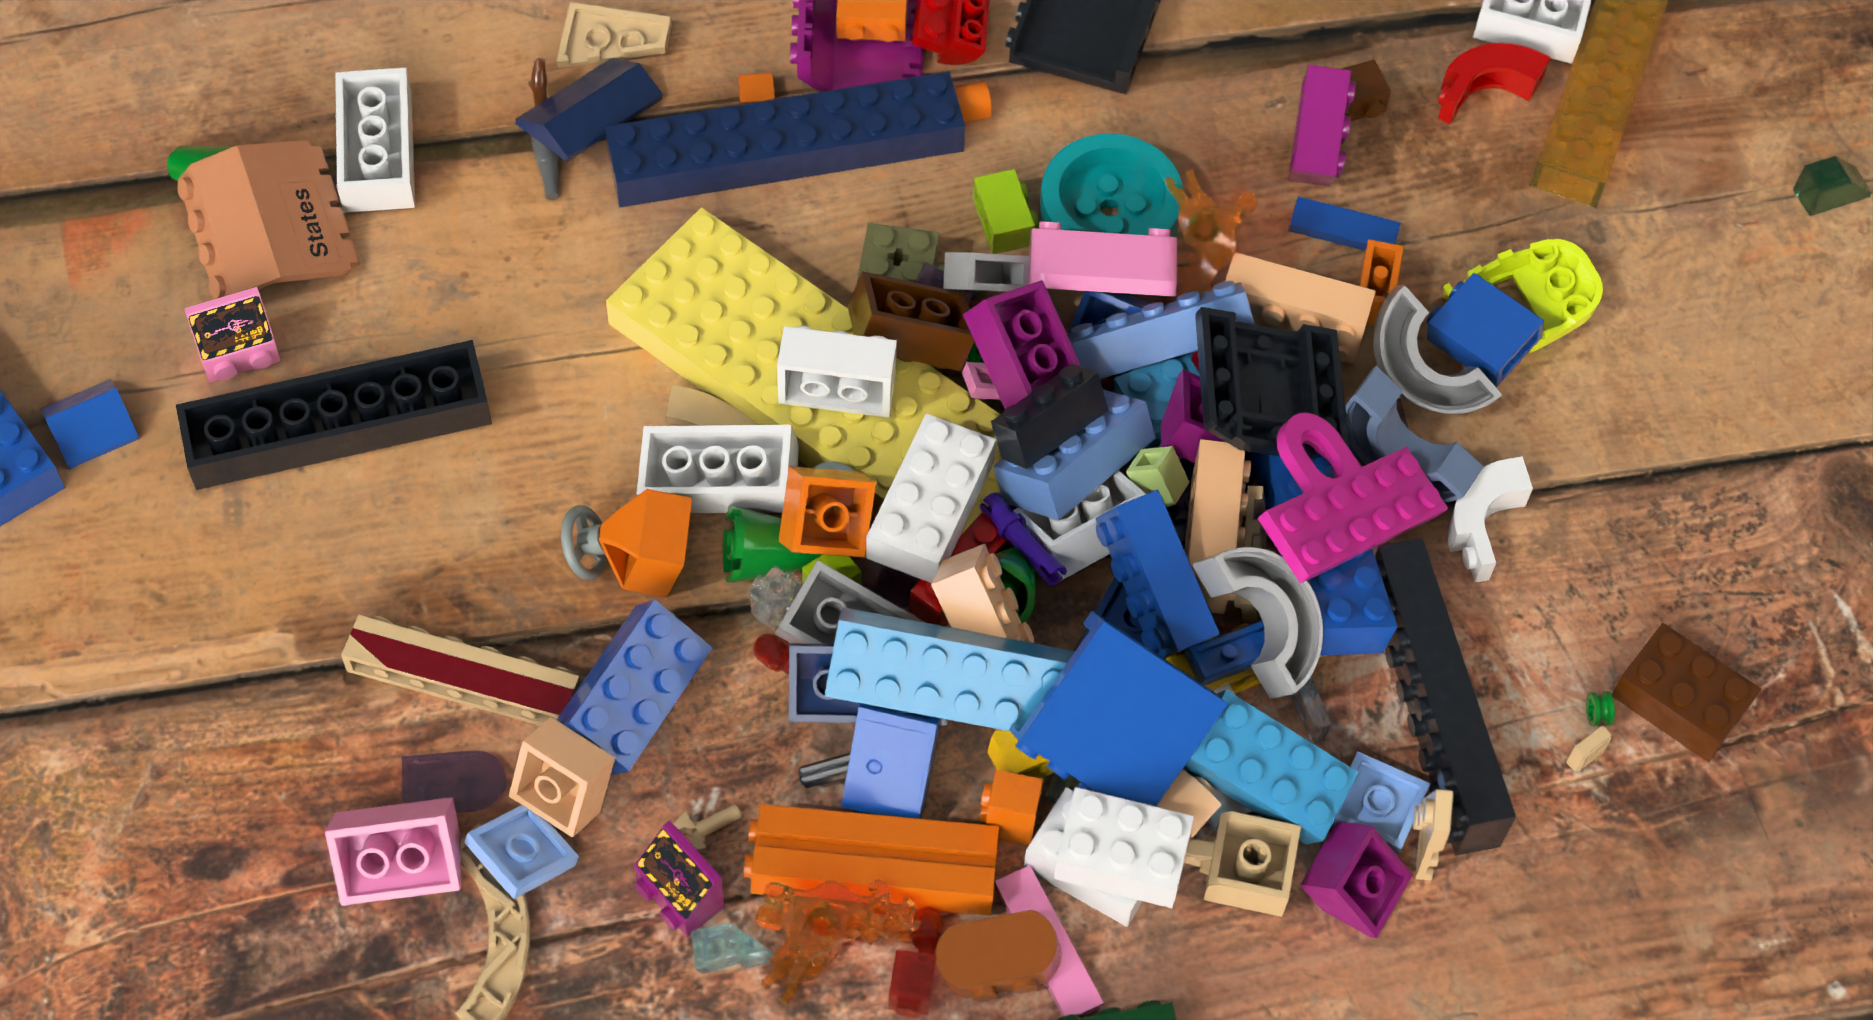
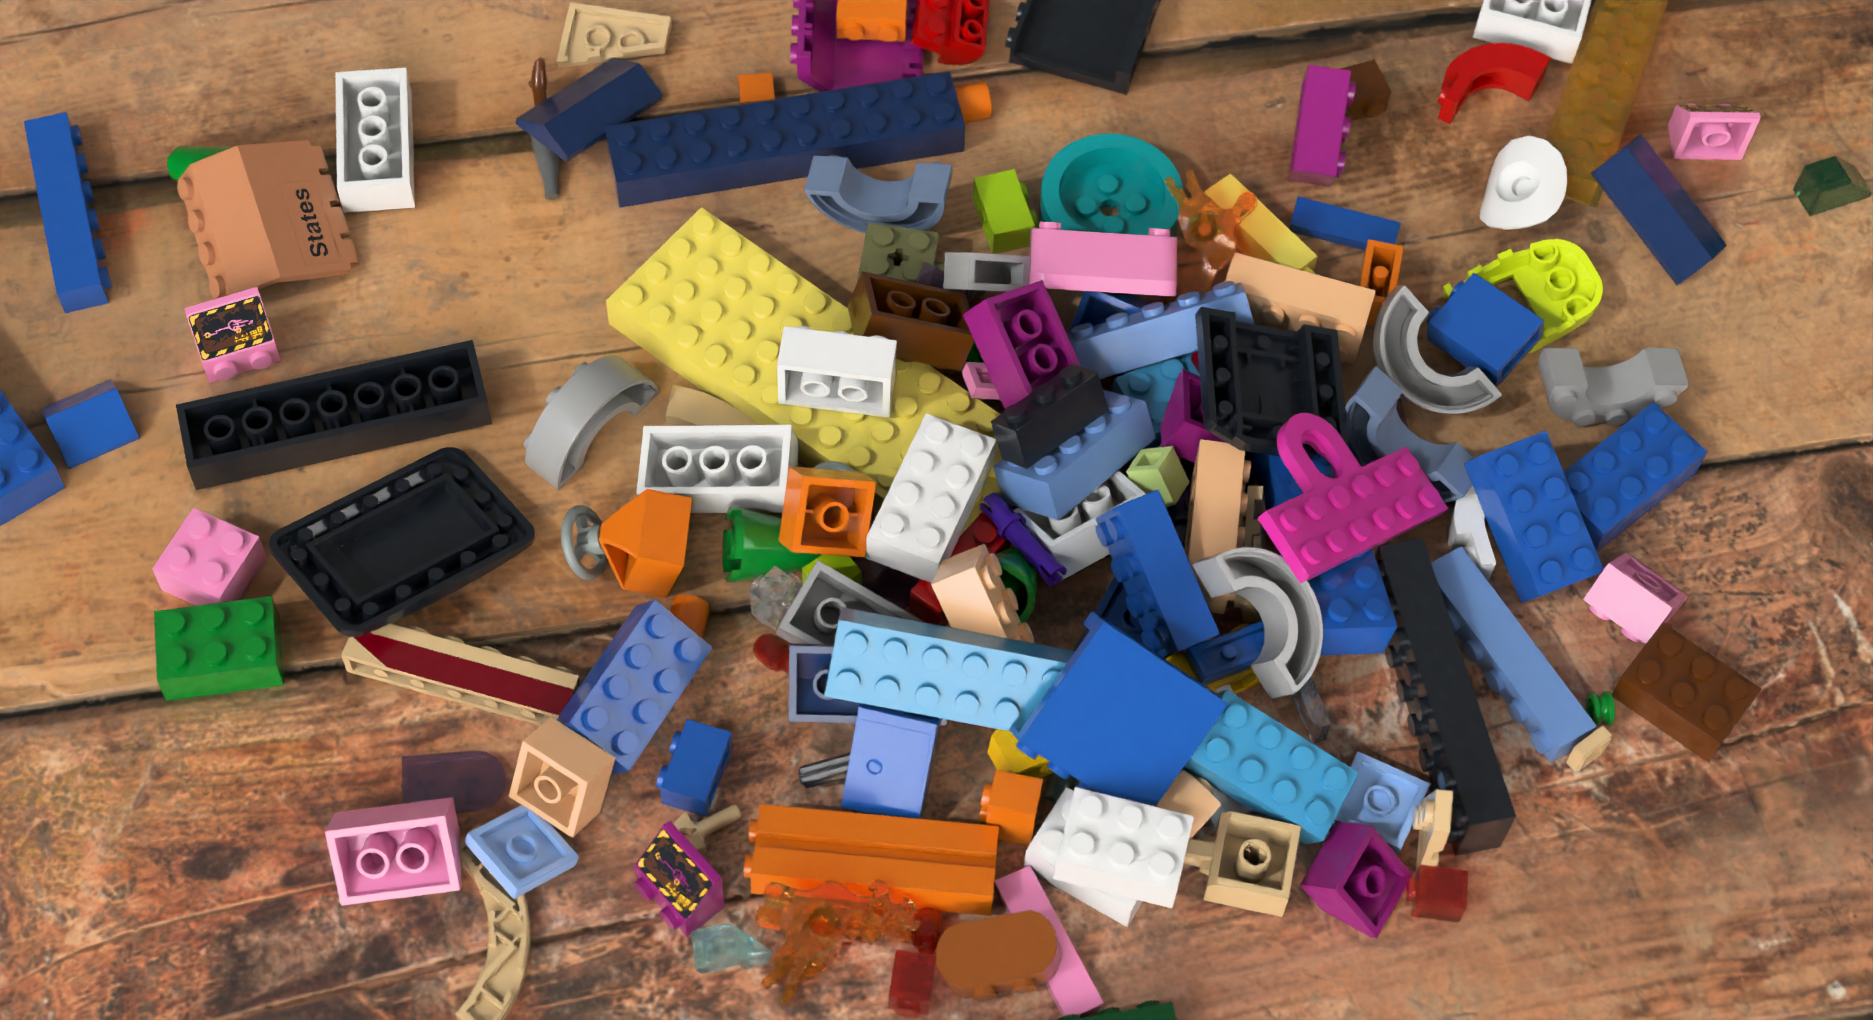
none -> blue brick [24,112,112,313]
none -> bright pink brick [152,508,267,606]
none -> green brick [154,596,284,701]
none -> black wedge [269,447,535,637]
none -> light grey brick [524,355,659,490]
none -> blue brick [656,719,733,817]
none -> orange brick [670,594,711,639]
none -> sand blue brick [804,155,953,233]
none -> light yellow brick [1193,174,1318,274]
none -> clear red brick [1406,864,1468,923]
none -> medium blue brick [1431,546,1597,763]
none -> blue brick [1464,431,1604,603]
none -> white hat [1480,136,1567,230]
none -> light grey brick [1538,348,1689,427]
none -> blue brick [1564,402,1707,552]
none -> bright pink slope [1583,553,1688,644]
none -> dark blue slope [1591,134,1727,286]
none -> bright pink slope [1668,103,1760,160]

